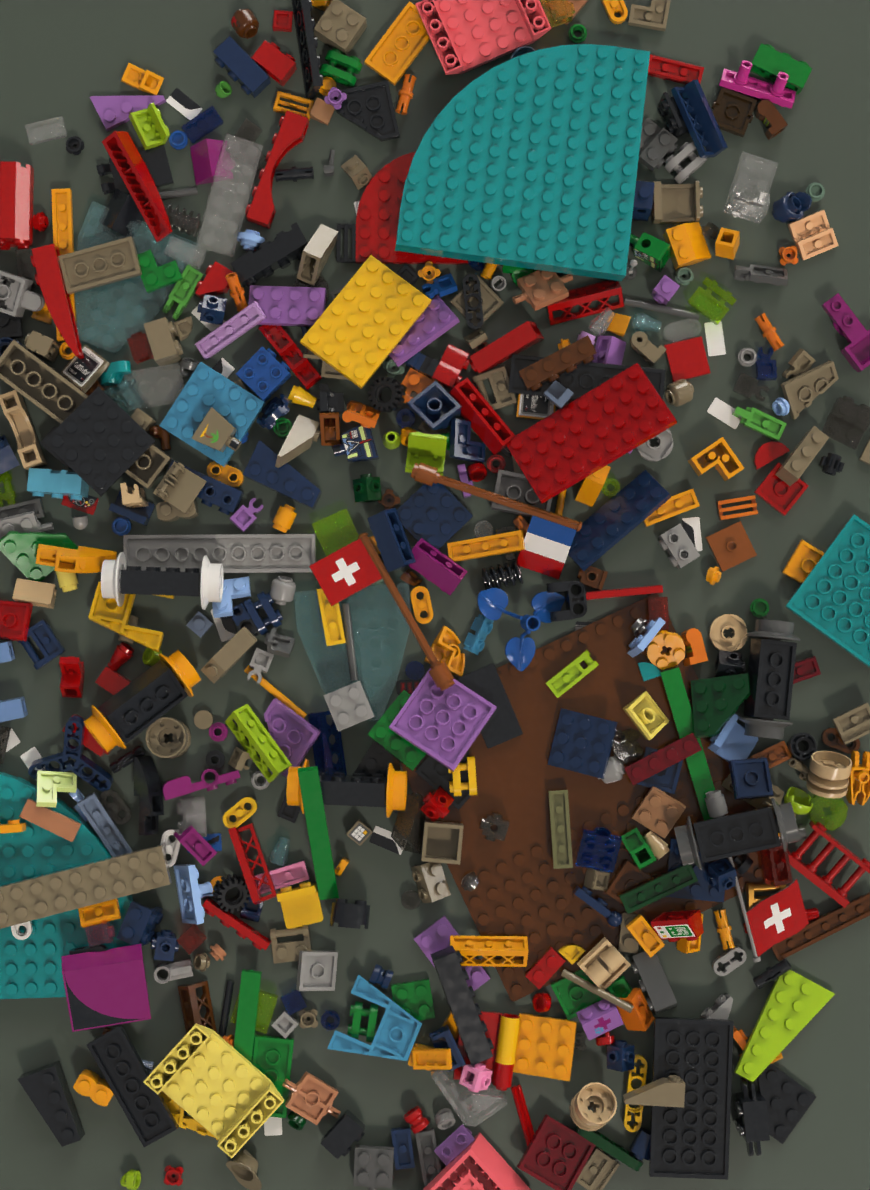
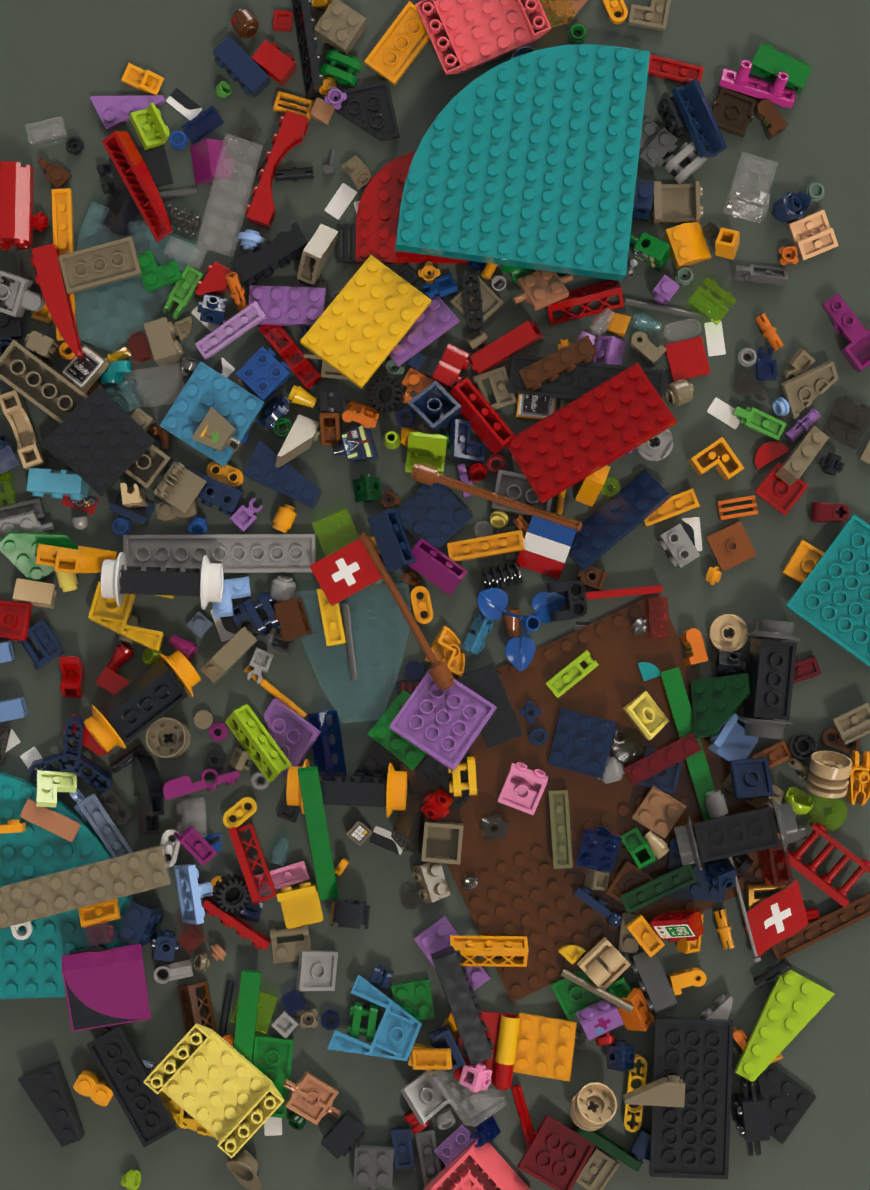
red plate [164,1165,184,1186] -> none
light grey brick [323,680,375,732] -> none
orange pin [395,74,417,115] -> none
red plate [525,947,566,989] -> none
red tile [532,993,551,1013] -> none
sand blue panel [543,380,574,409] -> none
light blue plate [627,617,666,658] -> none
light orange plate [646,630,685,670] -> none
light grey beam [712,946,747,976] -> none
green plate [750,598,769,618] -> none
none -> reddish brown plate [37,157,72,189]
none -> yellow axle [104,346,131,372]
none -> dark pink cone [168,634,198,660]
none -> blue tile [188,517,207,535]
none -> reddish brown brick [274,597,312,642]
none -> white sticker [325,183,357,220]
none -> light grey plate [400,1070,451,1124]
none -> clear blue plate [469,1115,501,1148]
none -> light yellow plate [490,510,509,529]
none -> bright pink plate [497,762,548,815]
none -> dark orange cone [503,608,522,637]
none -> dark blue plate [519,701,542,724]
none -> dark blue plate [528,726,548,746]
none -> light orange leg [667,967,707,996]
none -> medium lavender pin [784,409,821,443]
none -> dark red piece [811,502,850,522]

